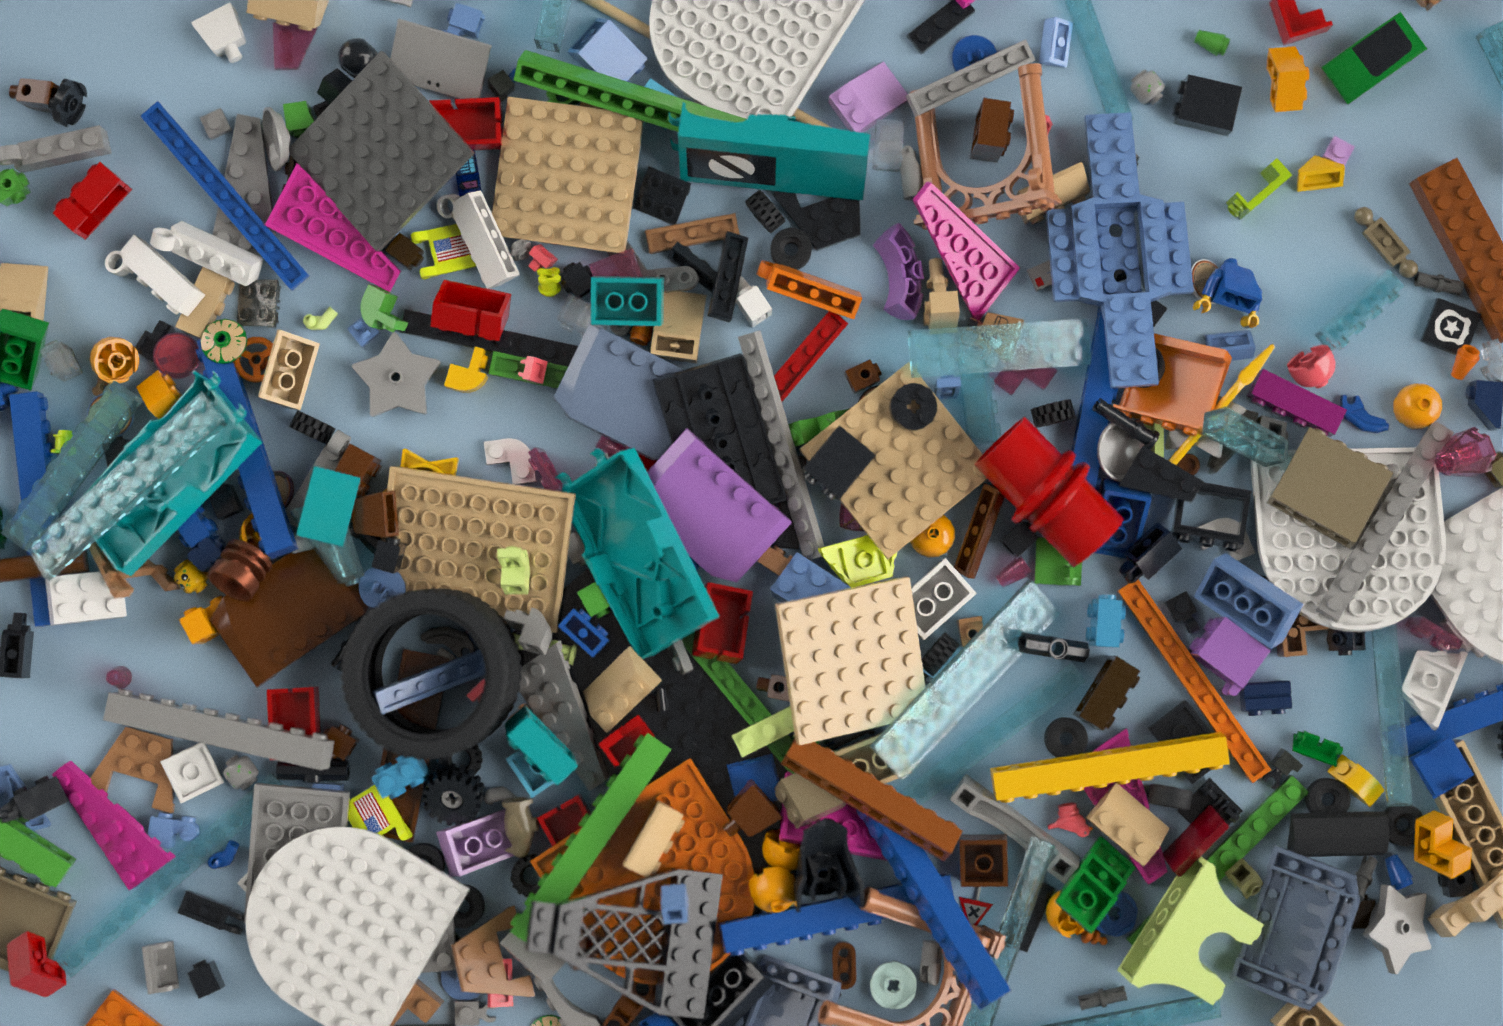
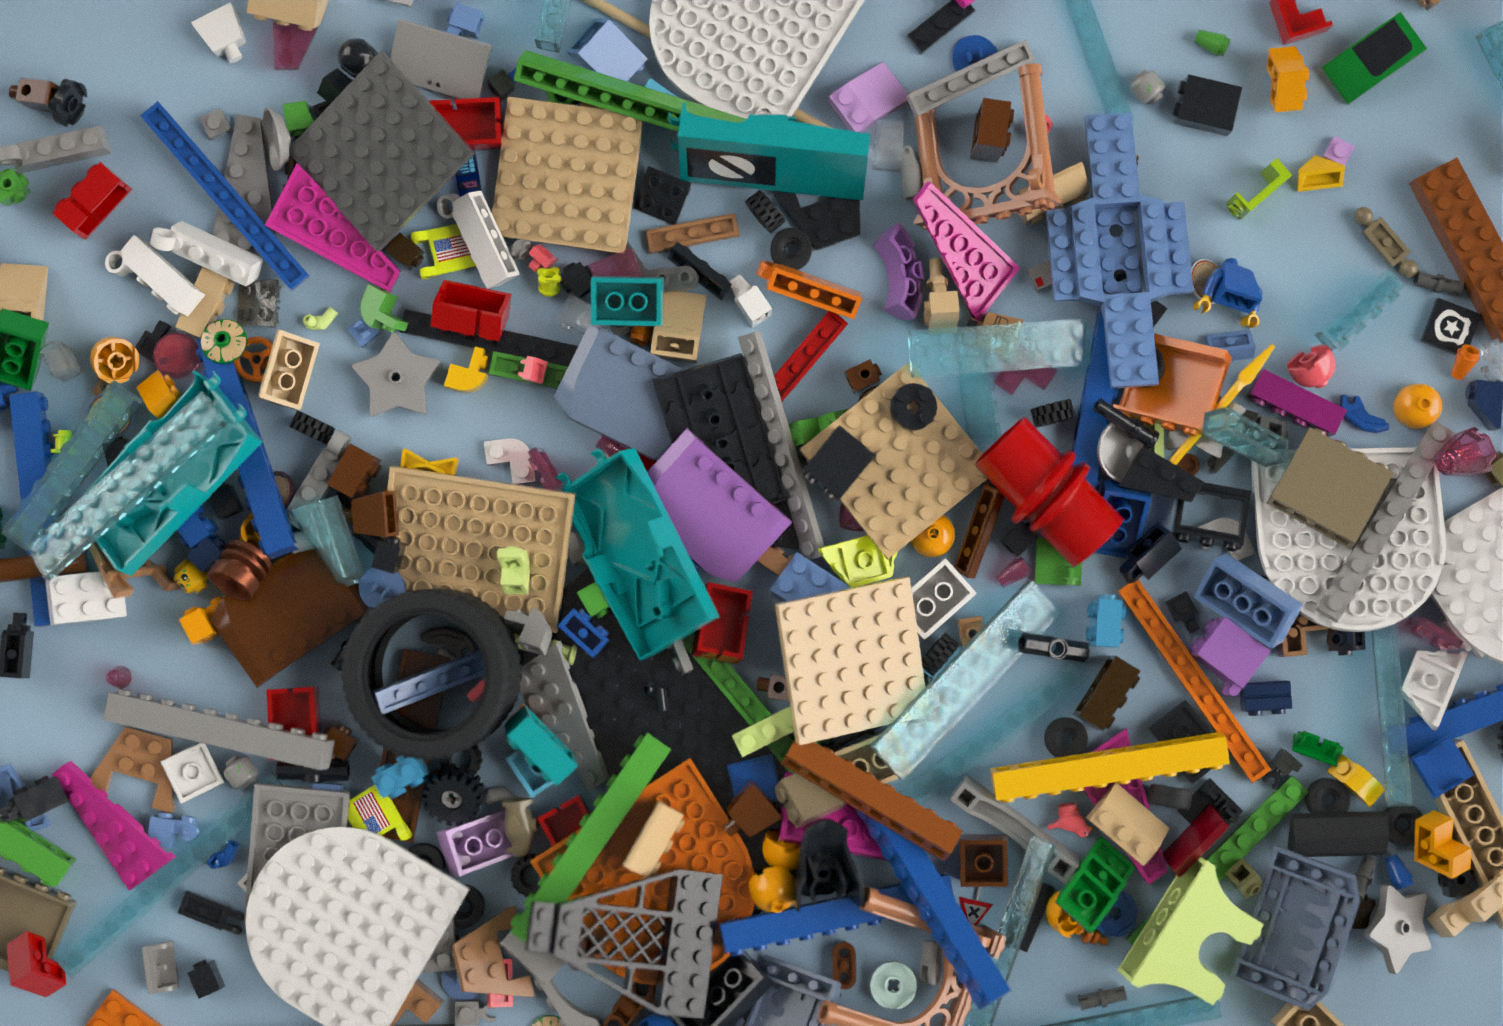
teal tile [296,466,361,547] -> none
tan slope [583,646,662,733] -> none
red panel [599,714,655,767] -> none
medium blue brick [661,884,689,924] -> none
black tile [707,231,749,323] -> none
medium blue plate [933,375,961,400] -> none
light blue slope [1039,17,1073,68] -> none

